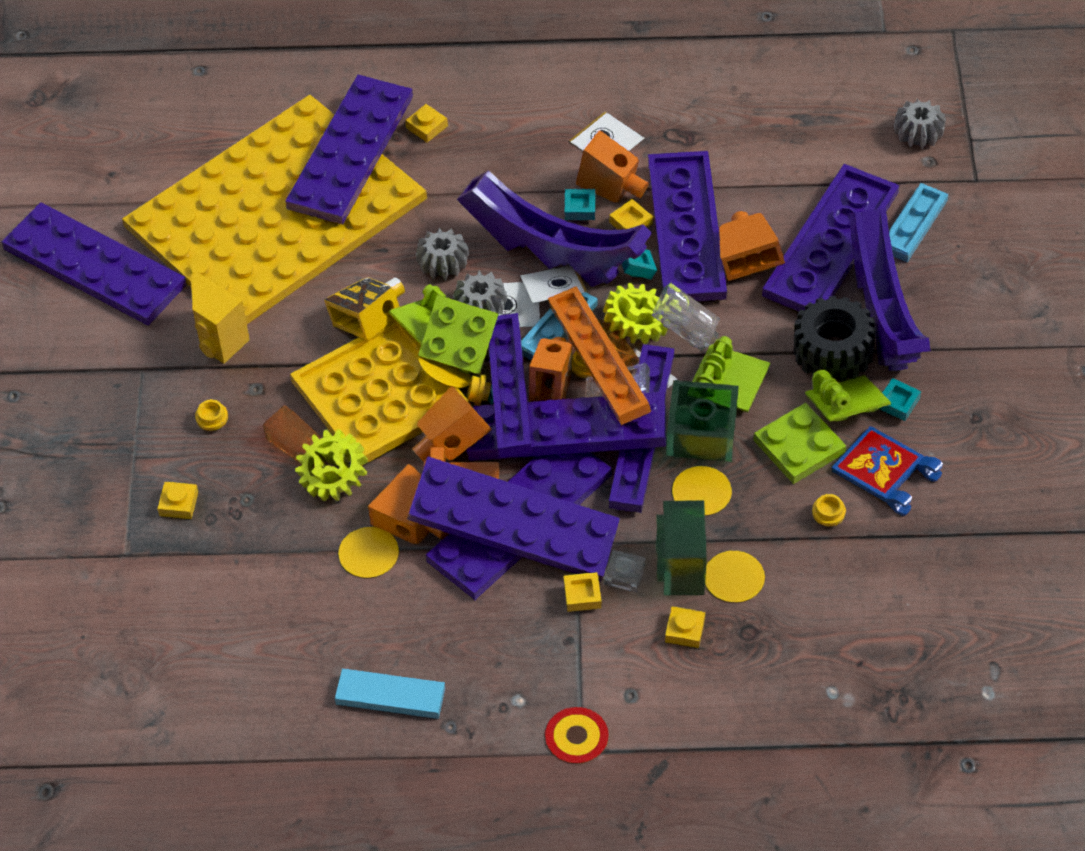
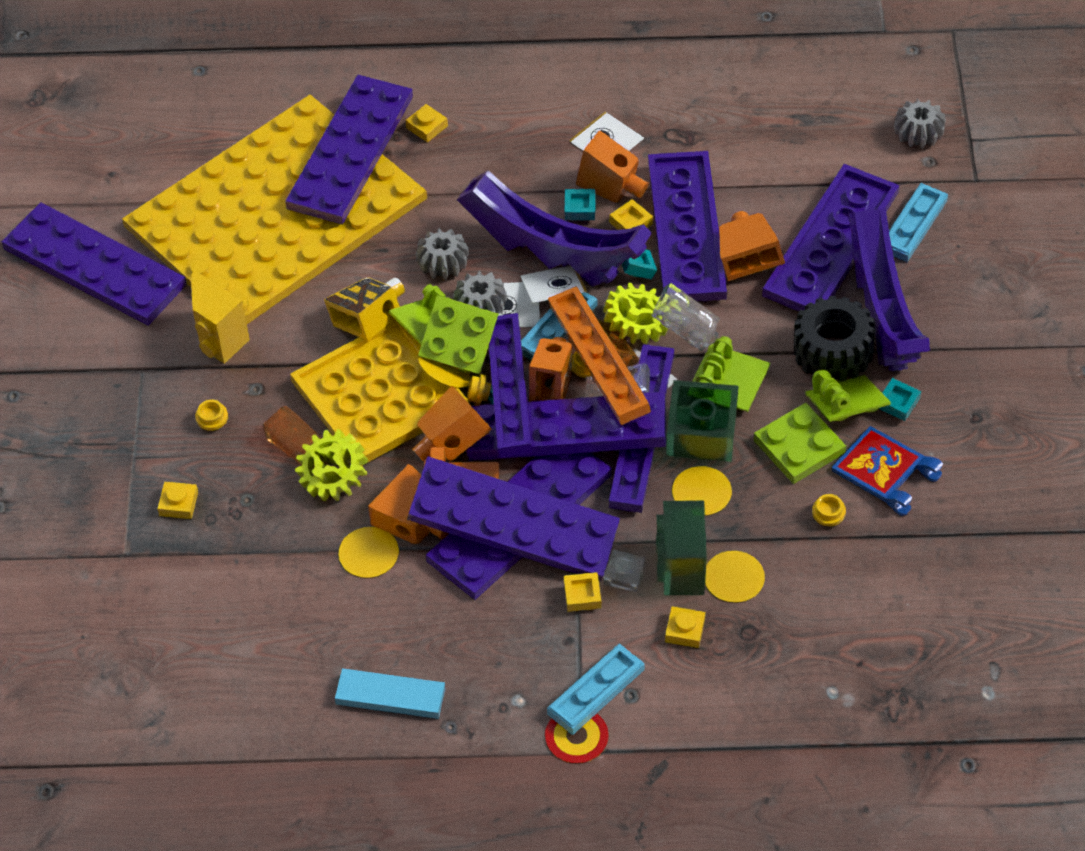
none -> medium azure tile [547,644,645,735]

